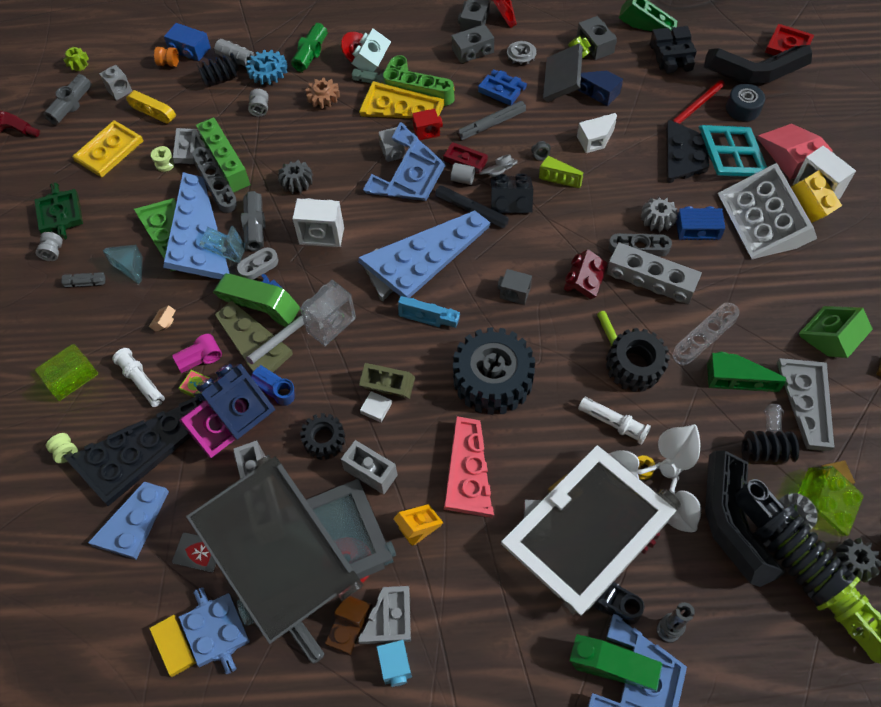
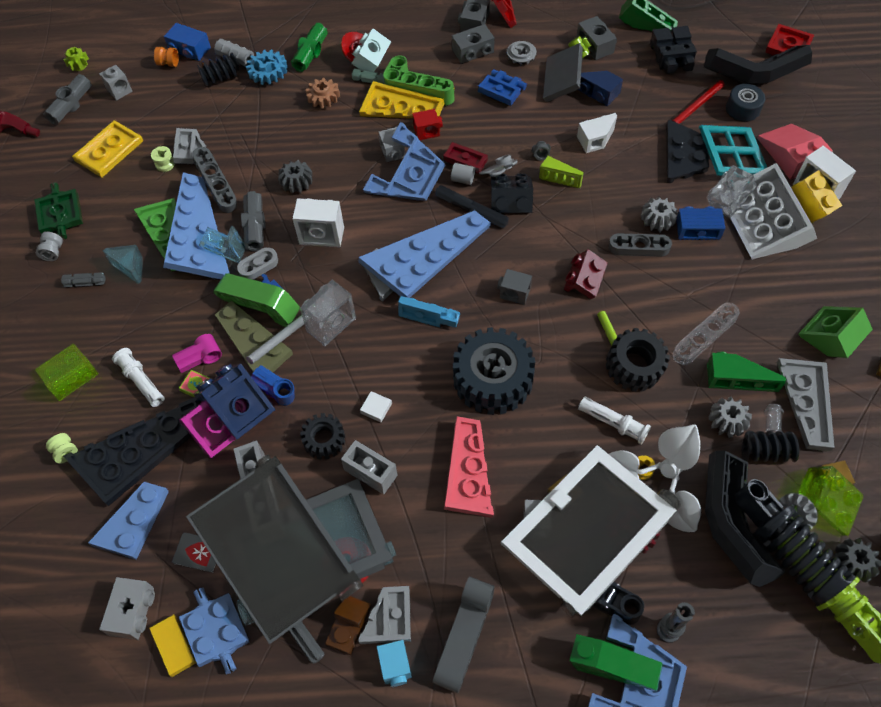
yellow beam [126,90,176,124] -> none
light nougat plate [149,305,176,332] -> none
bright green brick [196,118,250,193] -> none
light grey wheel [248,89,269,117] -> none
olive brick [359,363,415,399] -> none
light orange slope [393,504,443,546] -> none
dark grey axle [457,101,526,140] -> none
light grey brick [607,242,702,304] -> none
none -> light grey brick [99,577,155,640]
none -> dark grey beam [433,576,495,693]
none -> clear brick [706,165,757,218]
none -> light grey gear [709,396,752,438]

